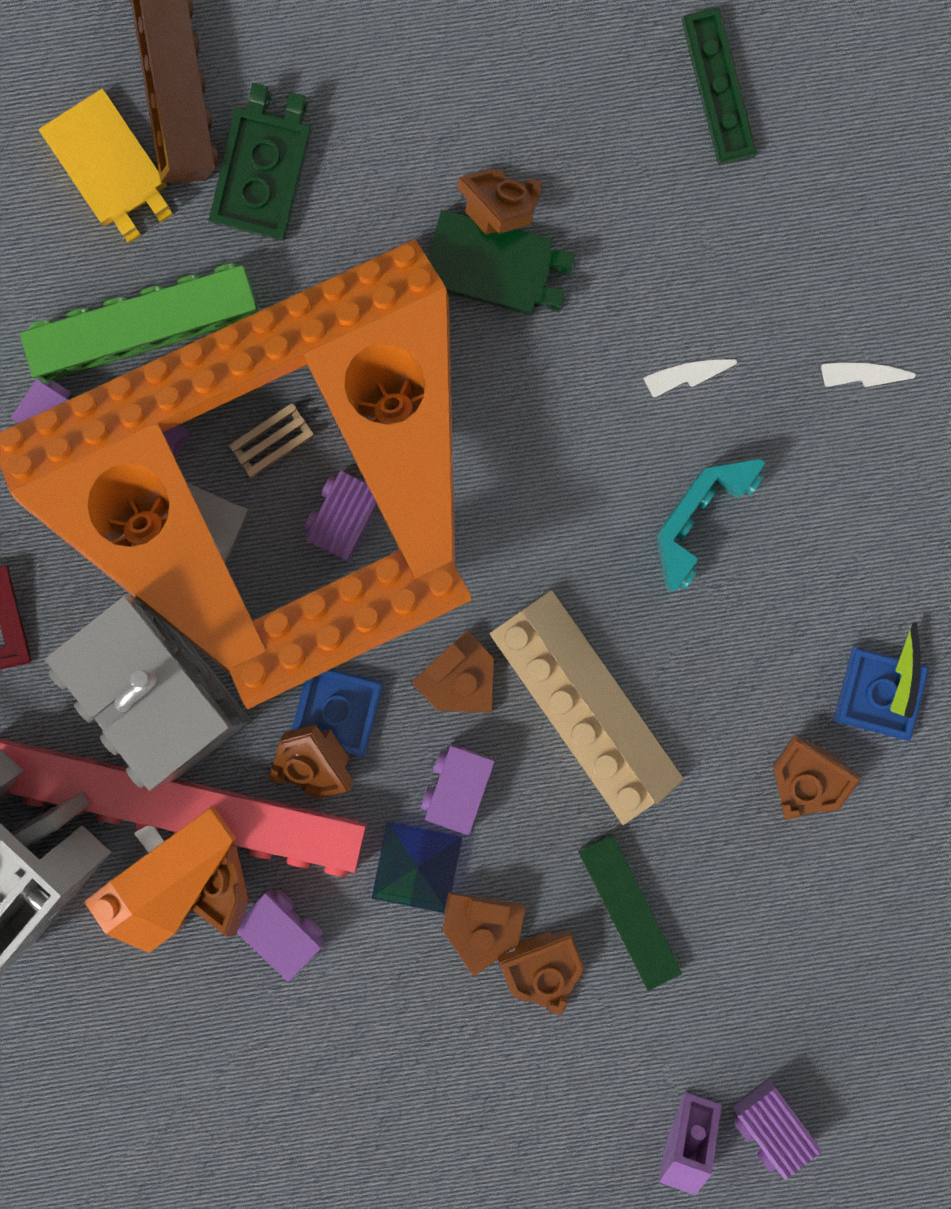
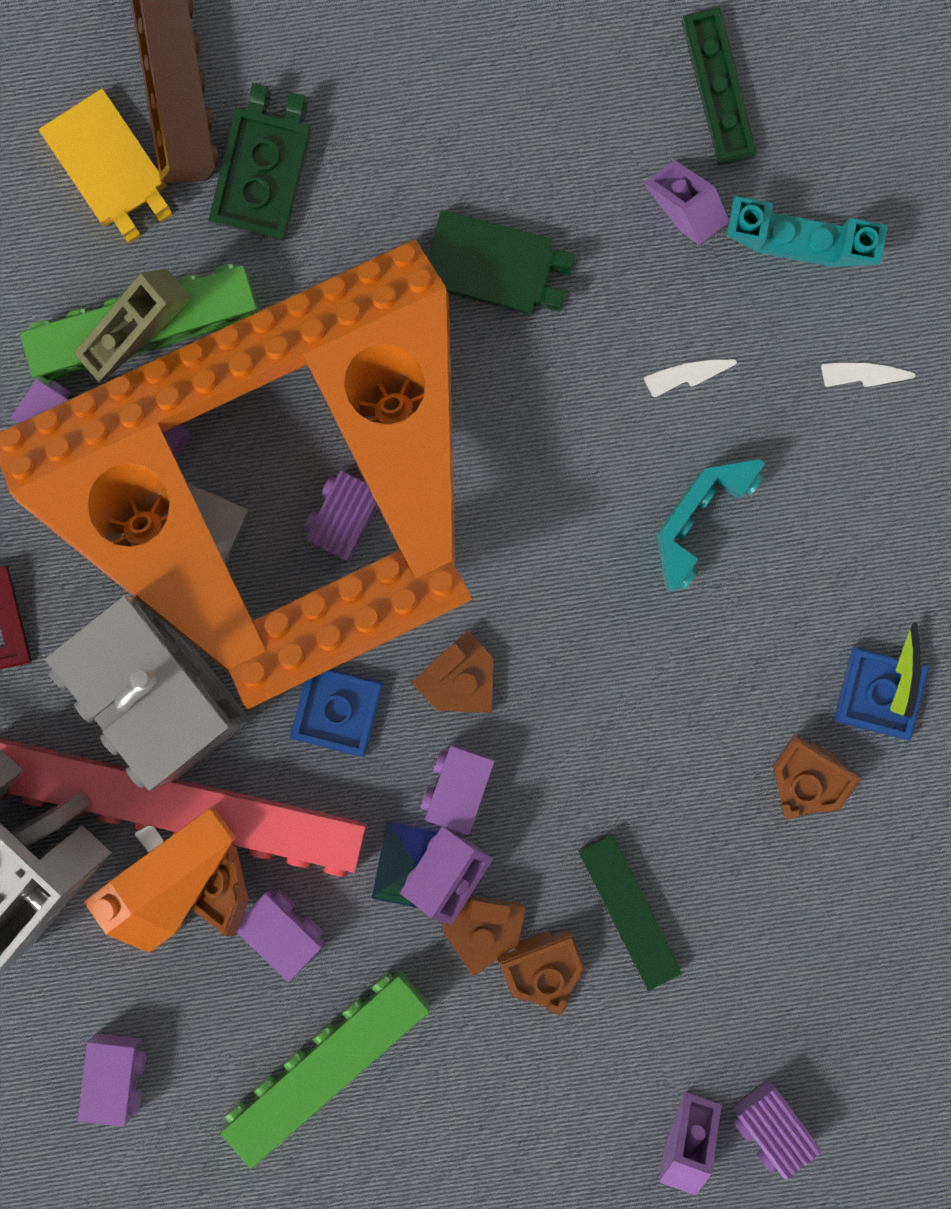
tan tile [229,403,315,479] -> none
dark orange plate [268,724,354,799] -> none
dark orange plate [457,168,543,234] -> none
tan slope [489,590,684,825] -> none
none -> olive slope [74,268,192,382]
none -> medium lavender brick [77,1033,146,1127]
none -> bright green brick [220,969,430,1169]
none -> medium lavender brick [400,826,494,925]
none -> medium lavender slope [644,160,729,245]
none -> teal slope [726,196,888,267]

